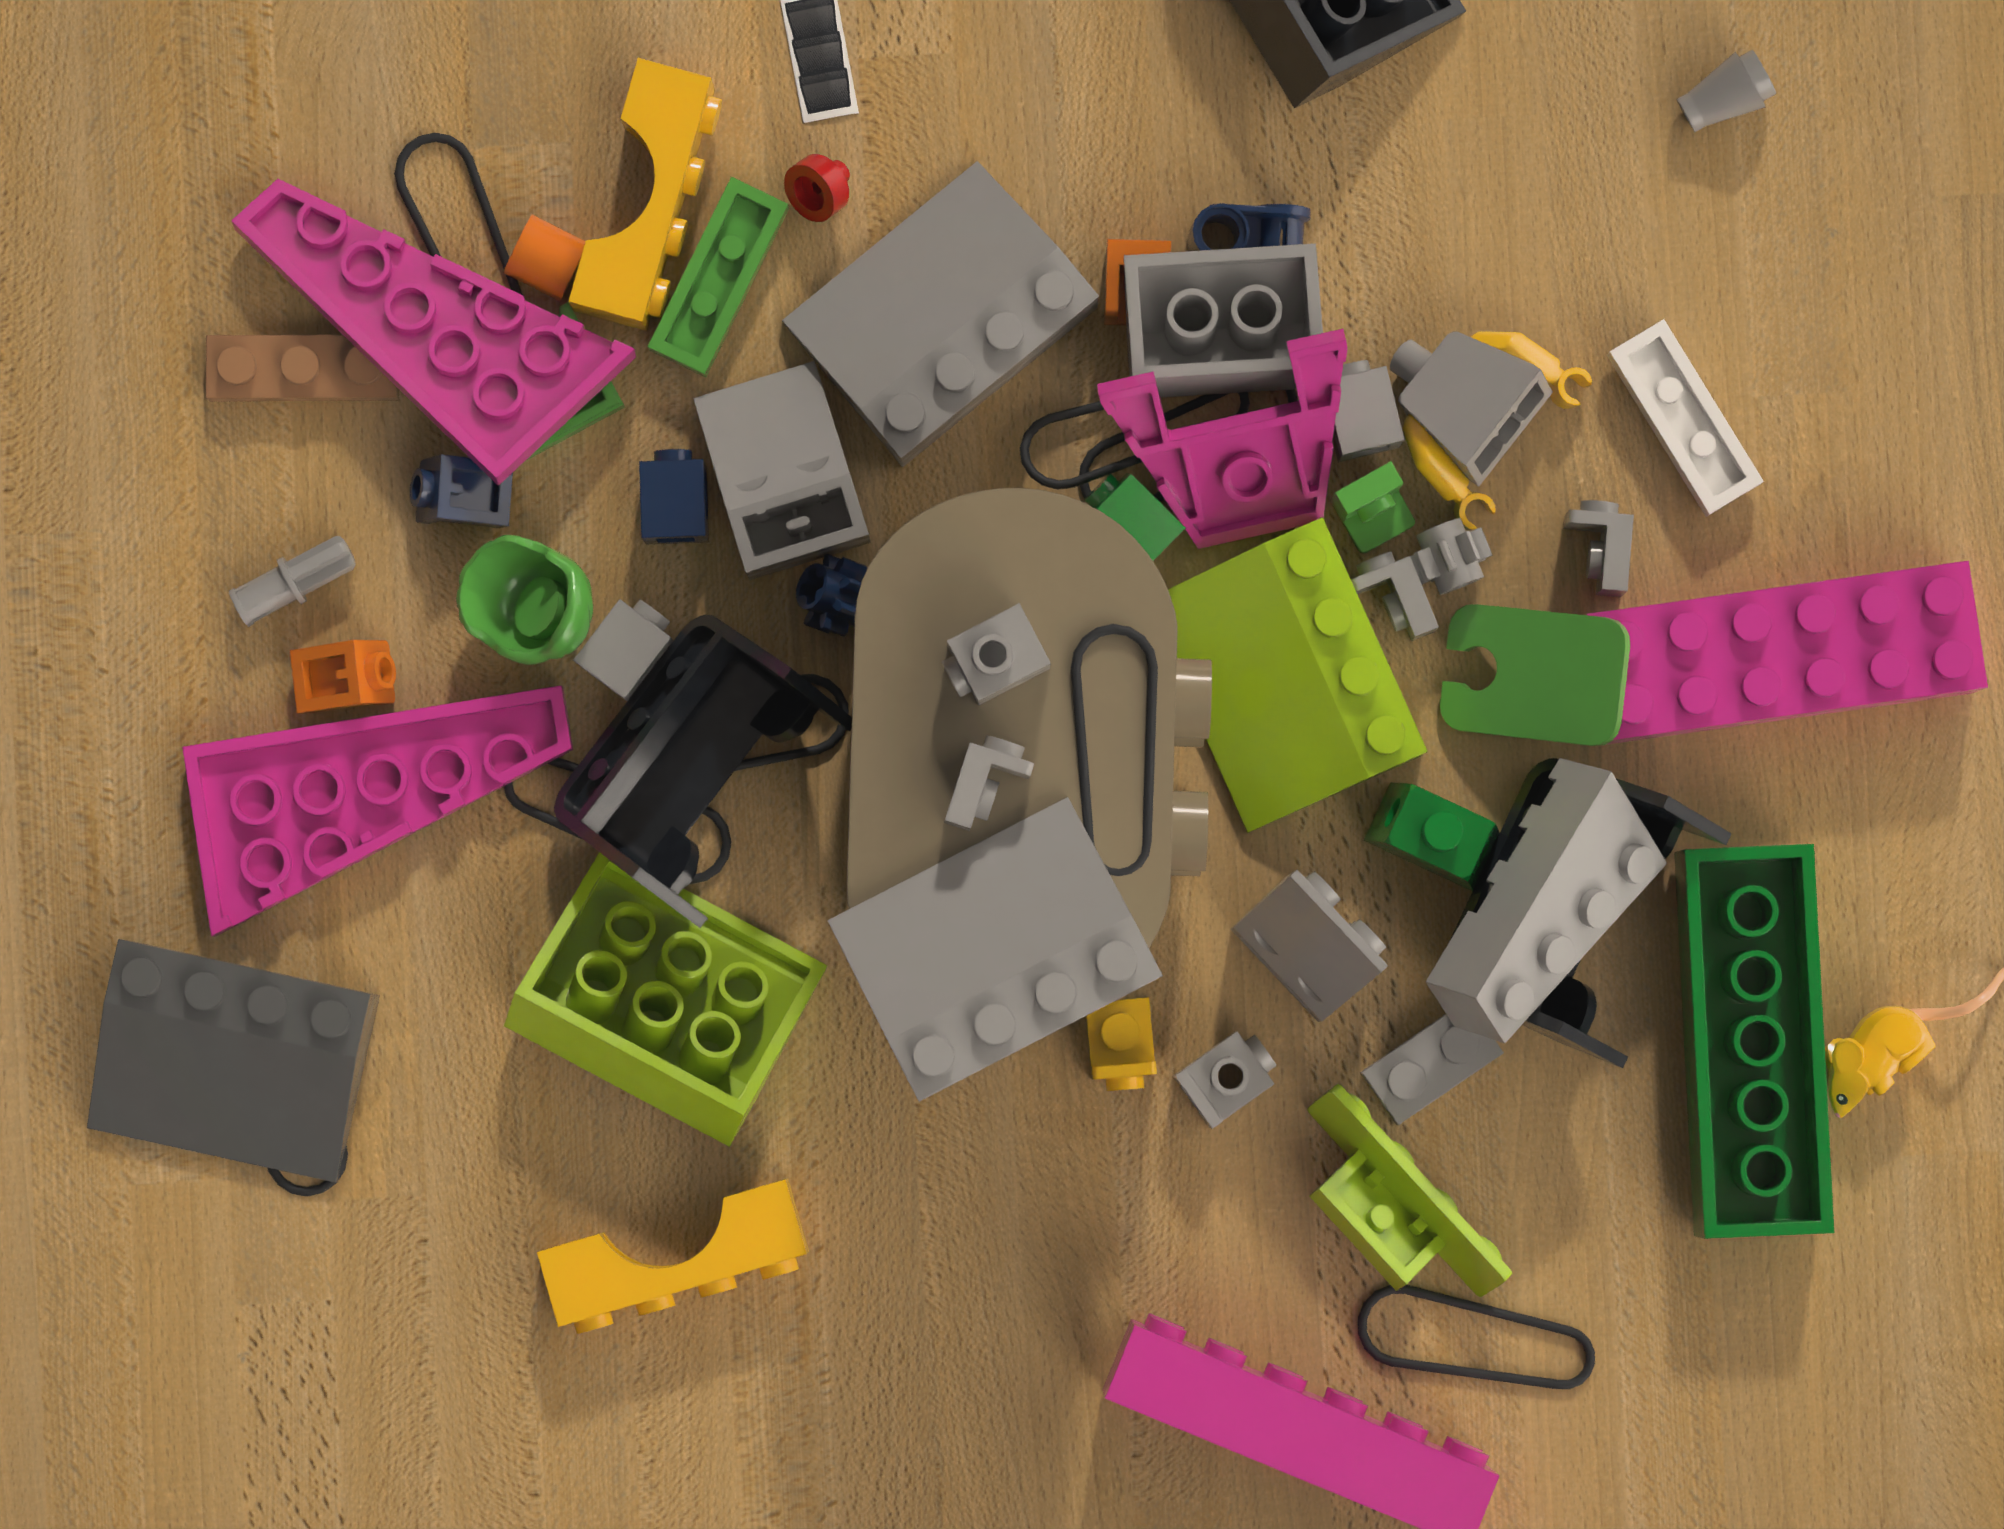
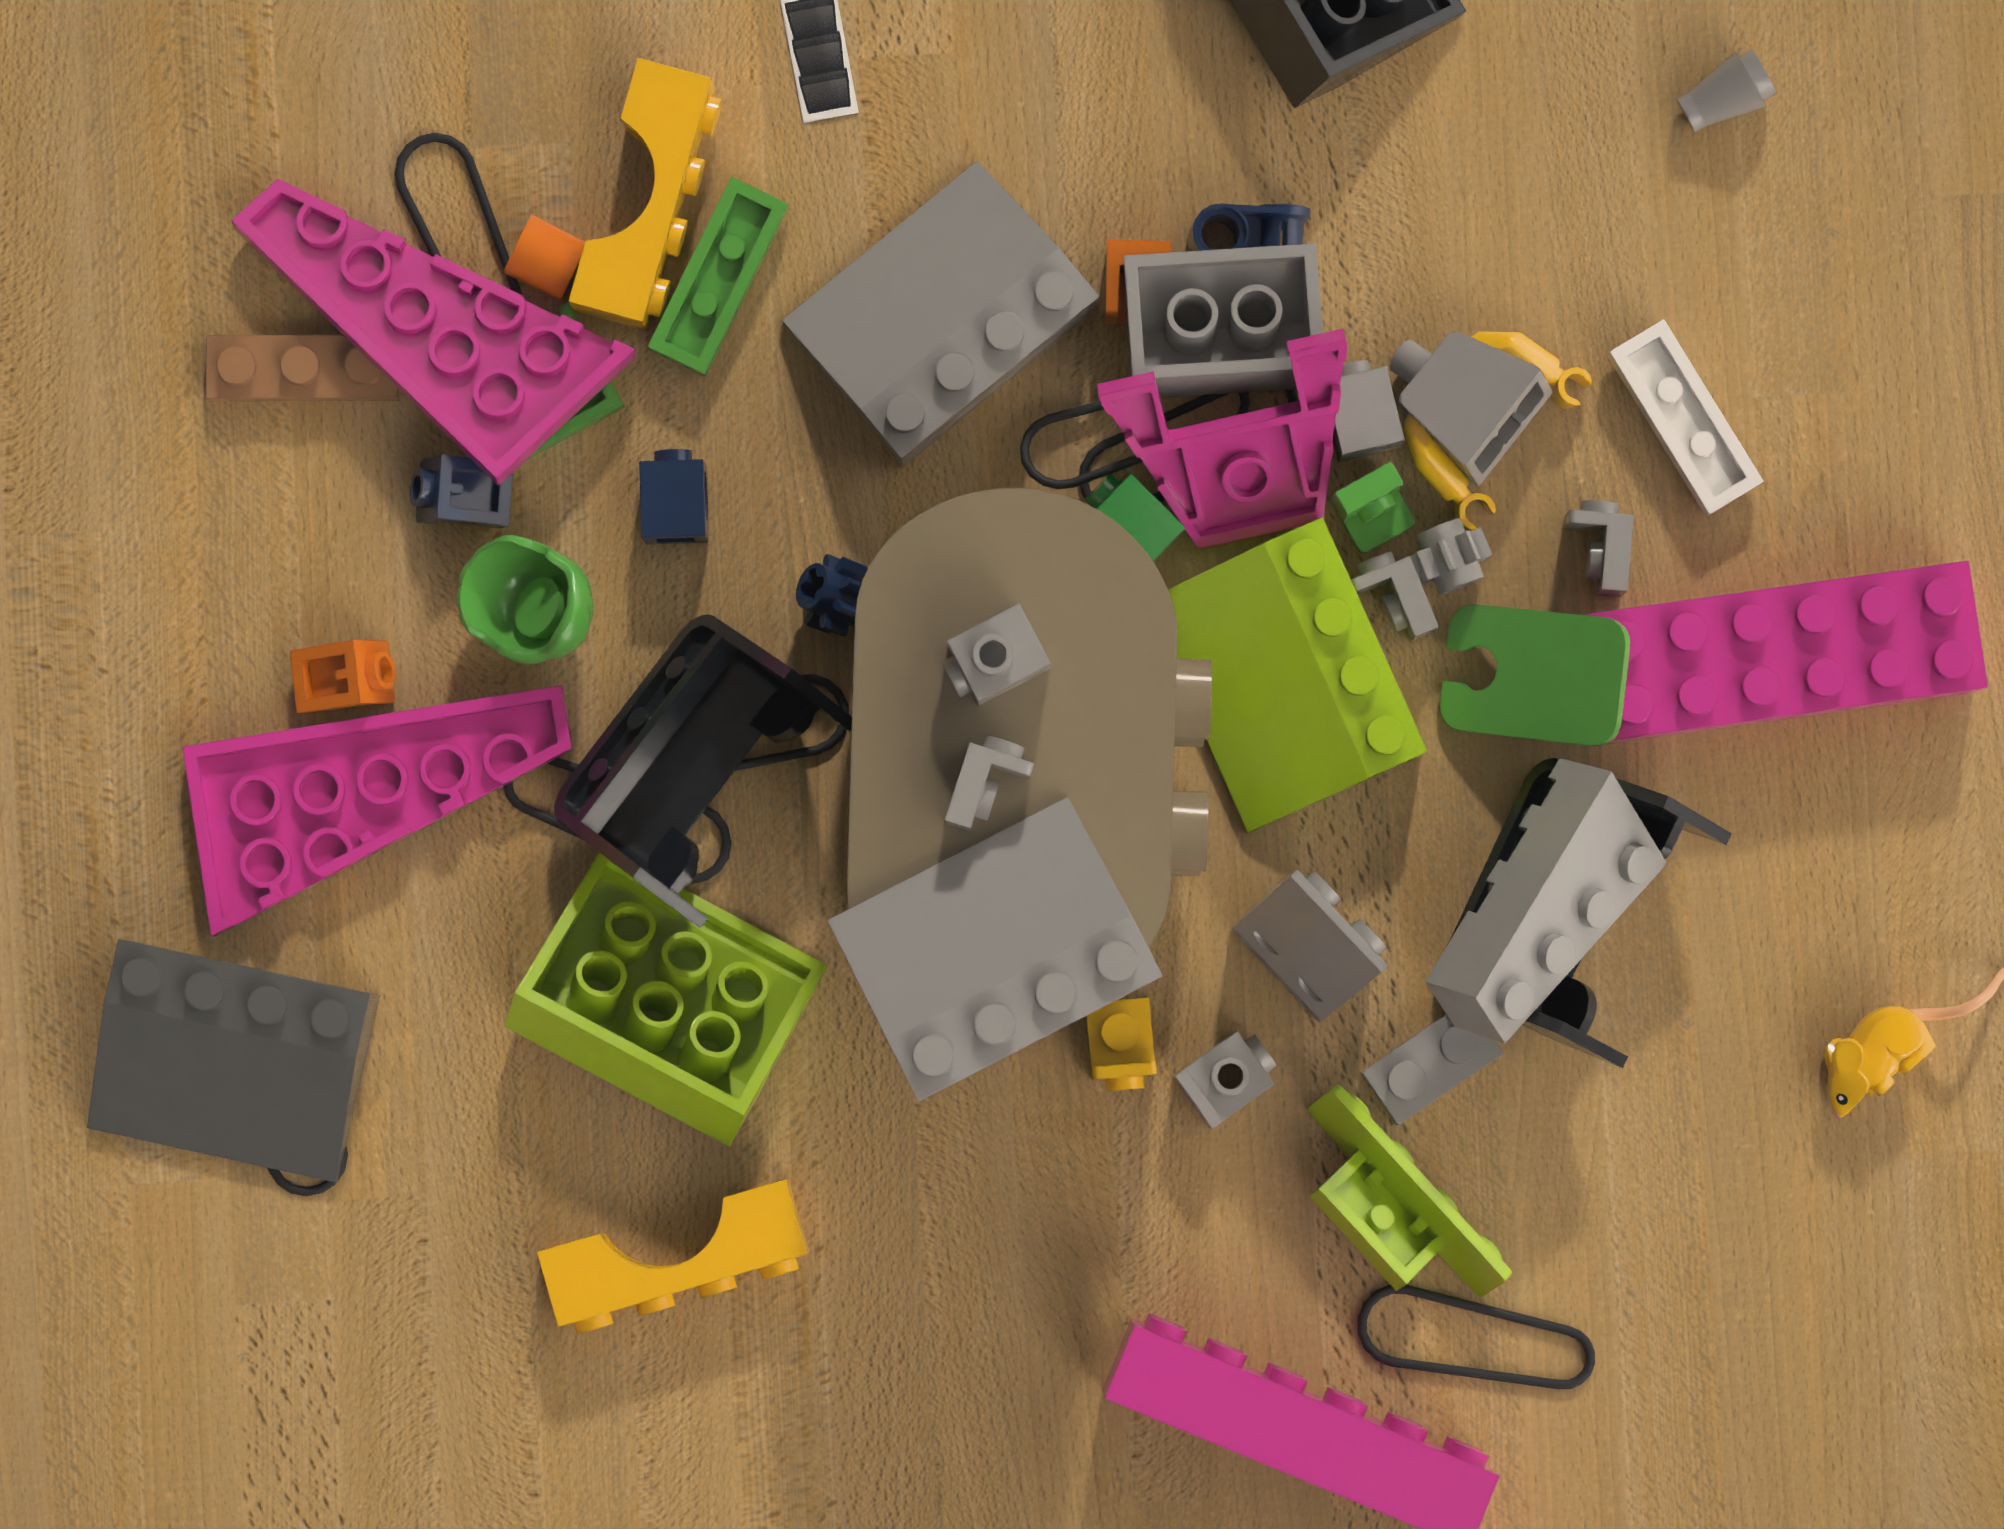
light grey axle [229,536,356,627] -> none
light grey brick [574,599,674,701] -> none
light grey slope [693,361,871,580] -> none
red tile [784,154,850,222] -> none
black piece [1071,624,1158,876] -> none
green torso [1364,782,1500,891] -> none
green brick [1674,844,1835,1239] -> none

